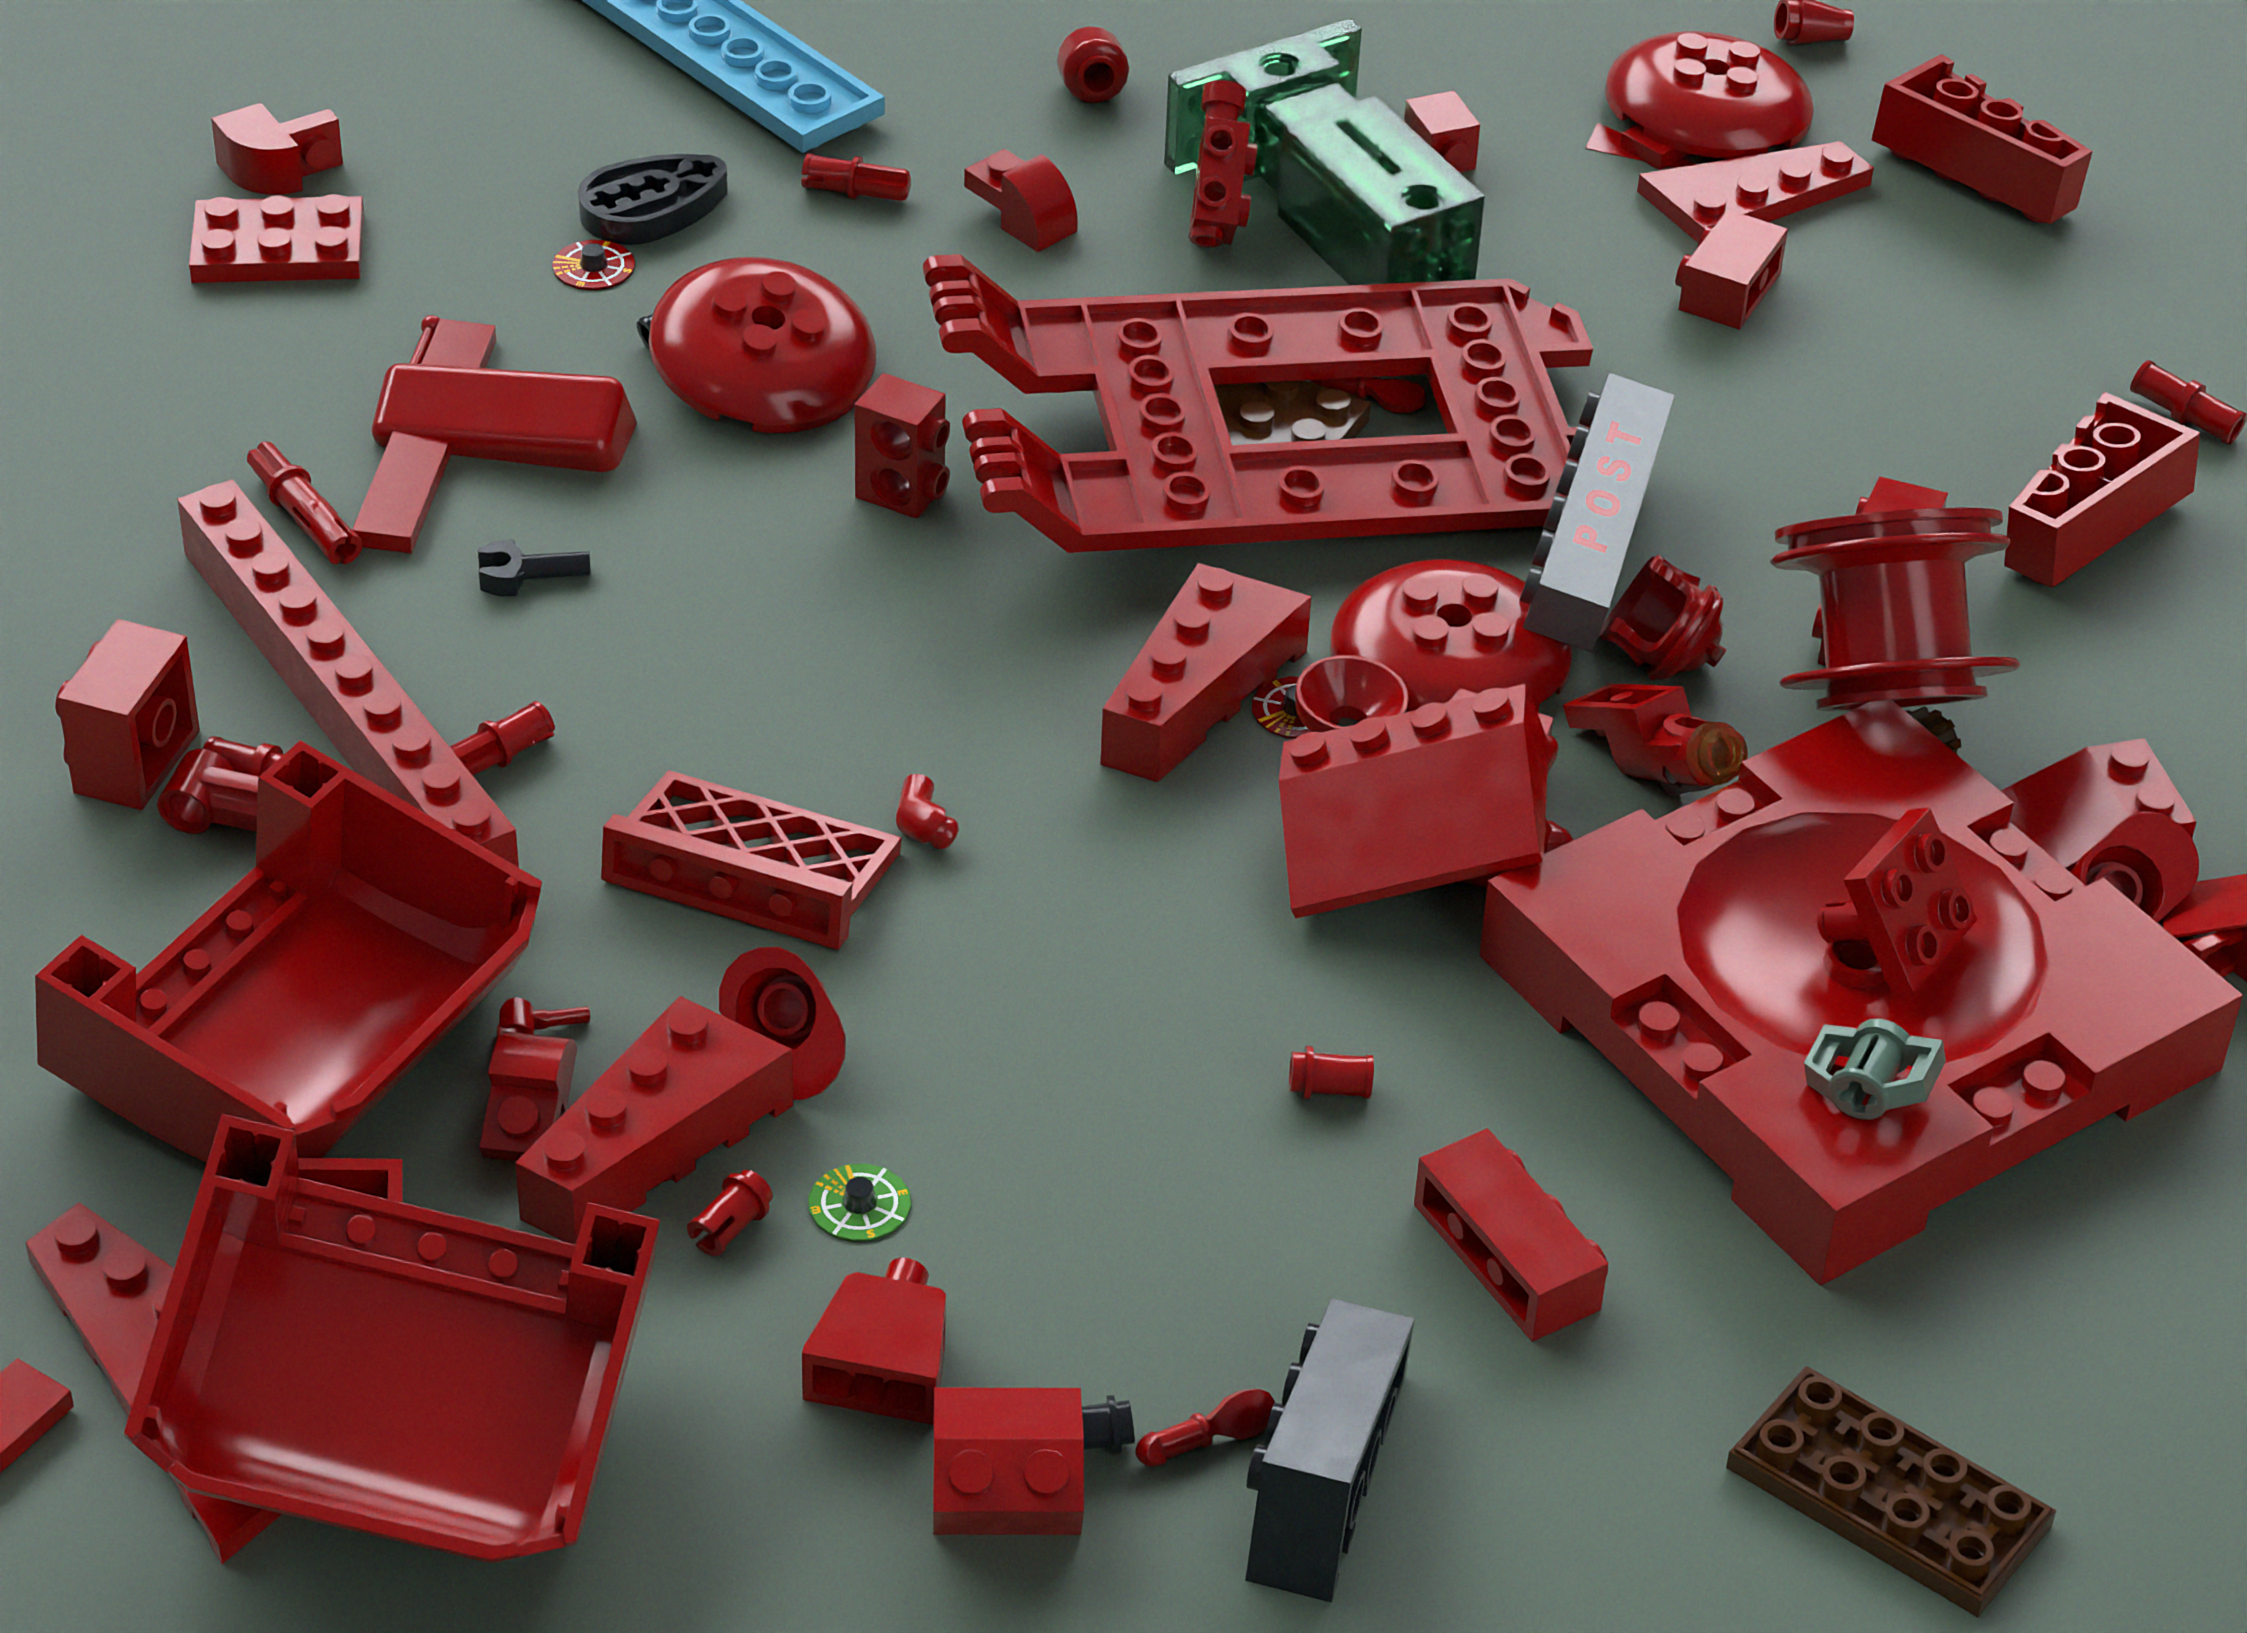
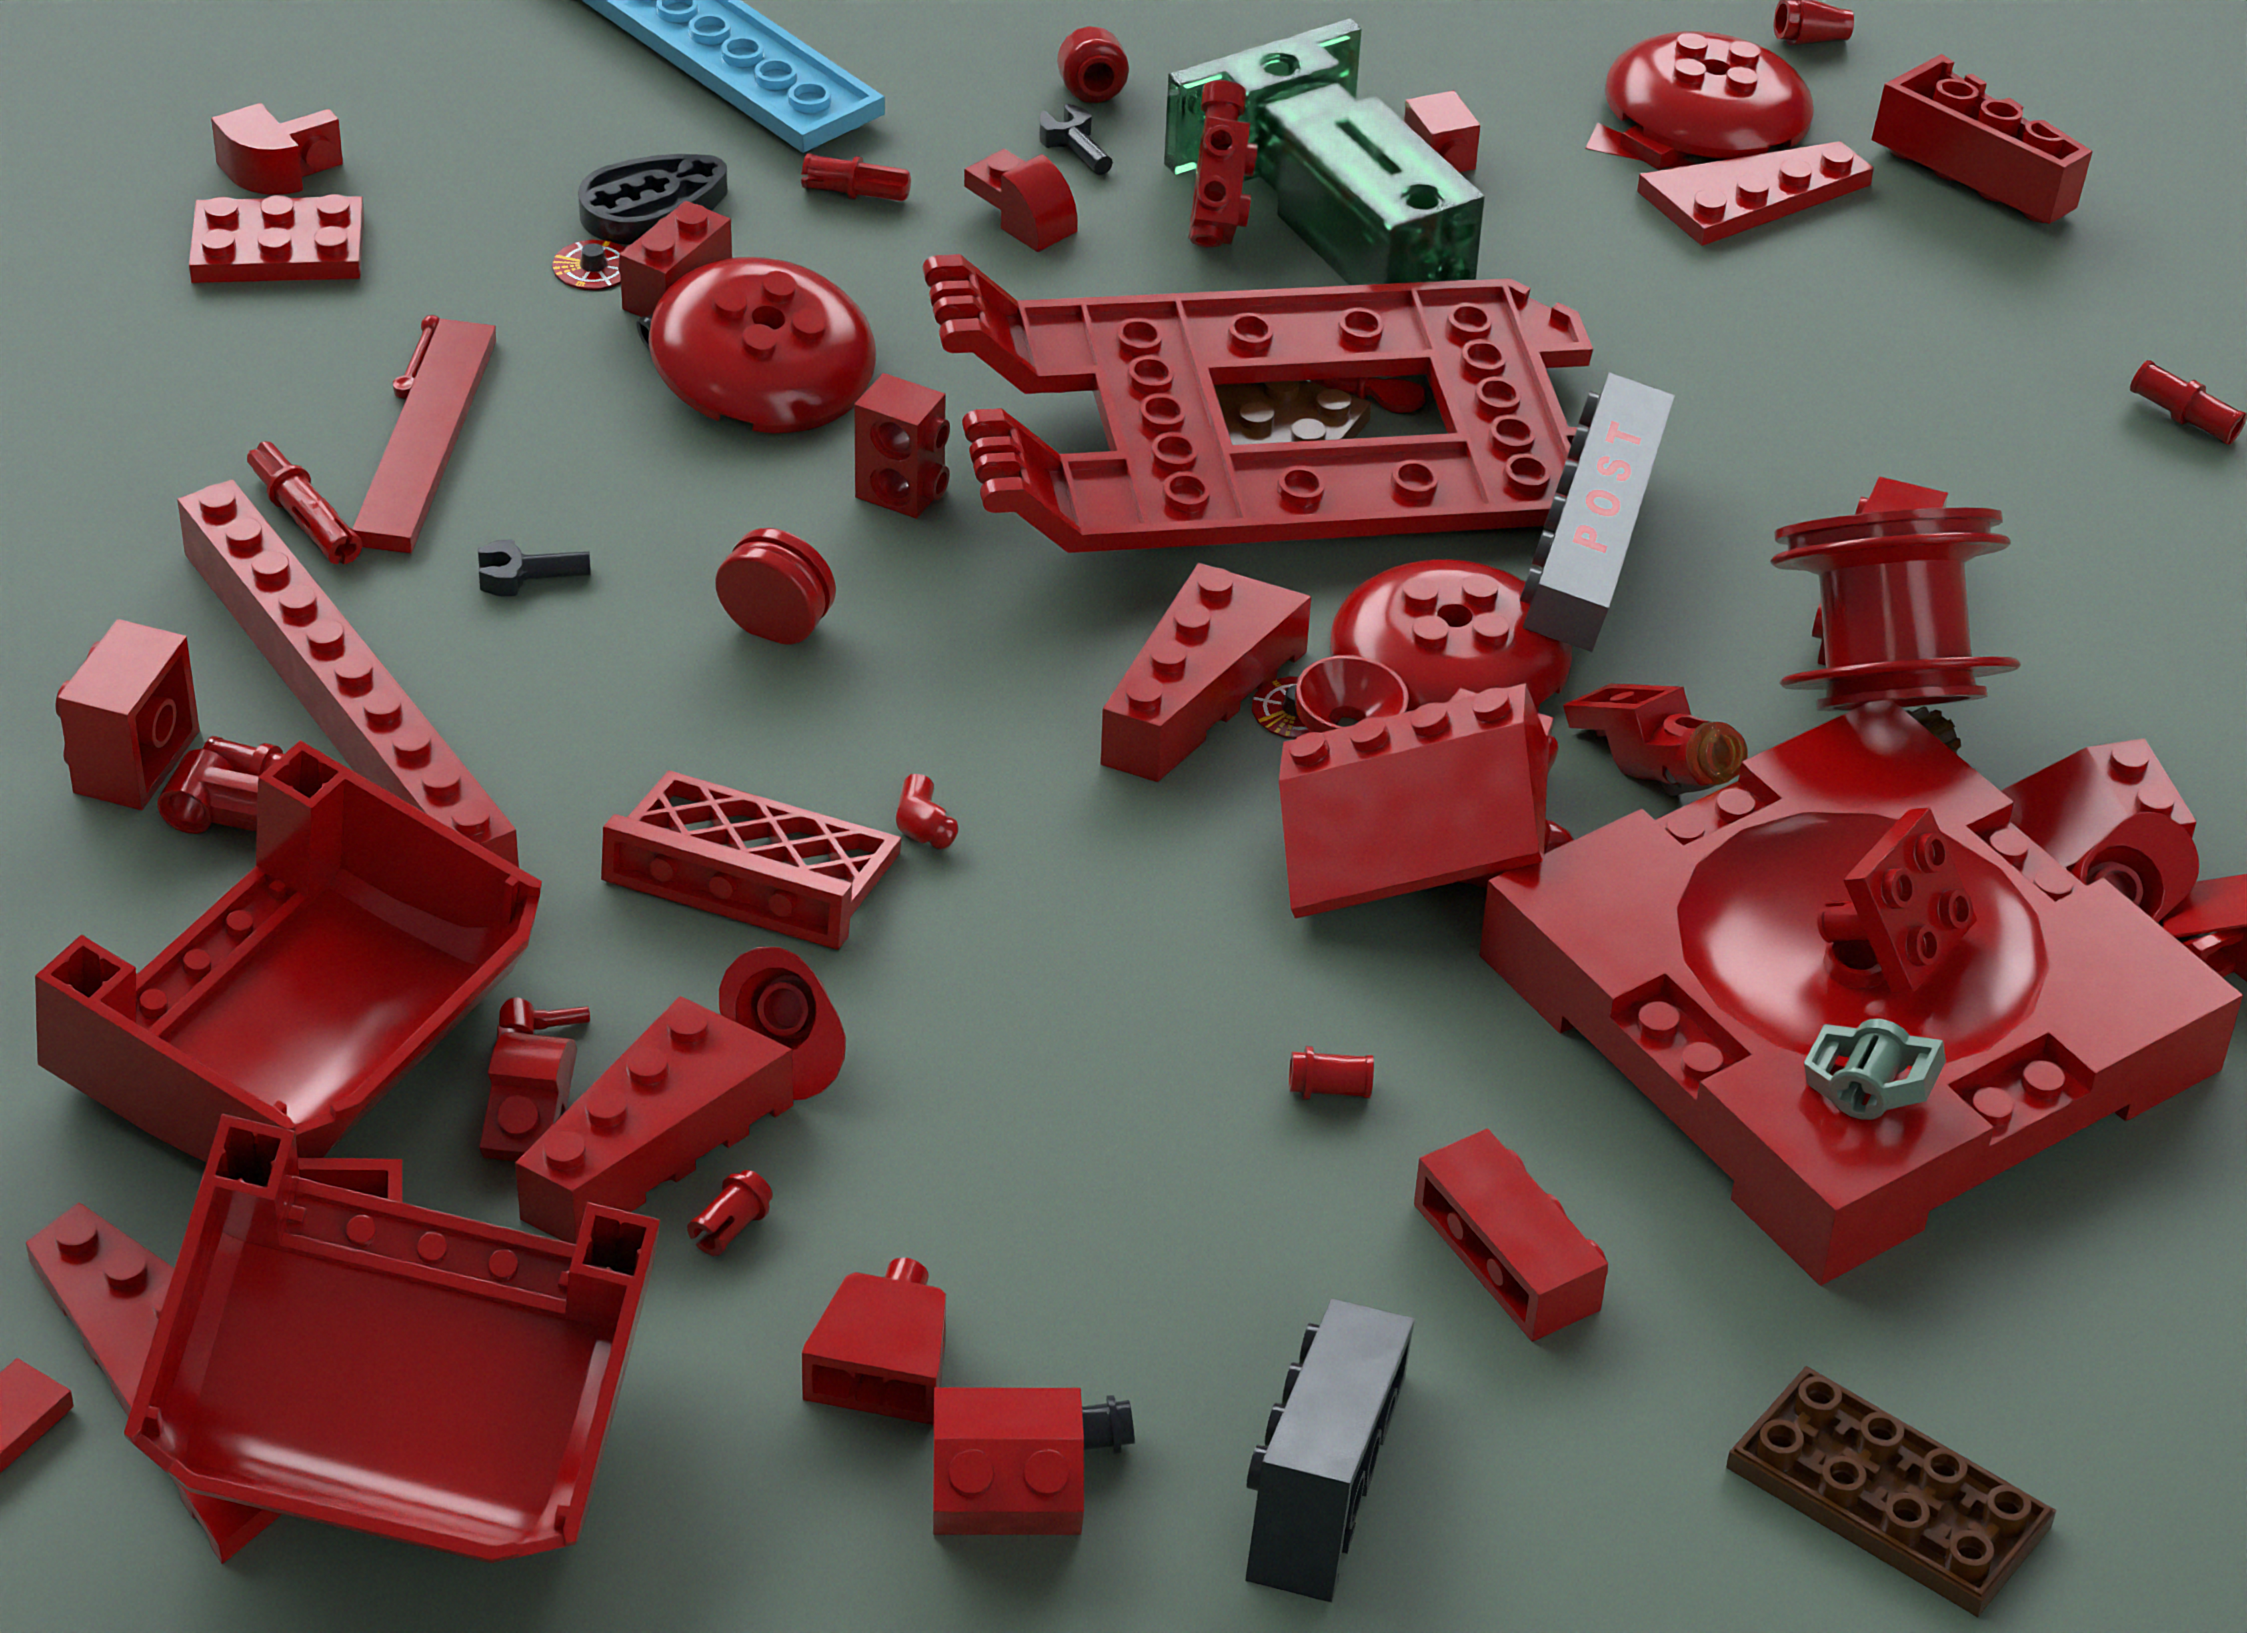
red piece [371,363,637,472] -> none
red axle [450,701,555,776] -> none
bright green piece [808,1163,911,1242] -> none
red piece [1135,1388,1275,1467] -> none
red helmet [1598,554,1727,680] -> none
red brick [1675,209,1788,330] -> none
red wedge [2004,392,2200,588] -> none
none -> red brick [618,201,732,317]
none -> red head [715,528,836,645]
none -> black bar [1039,104,1113,175]

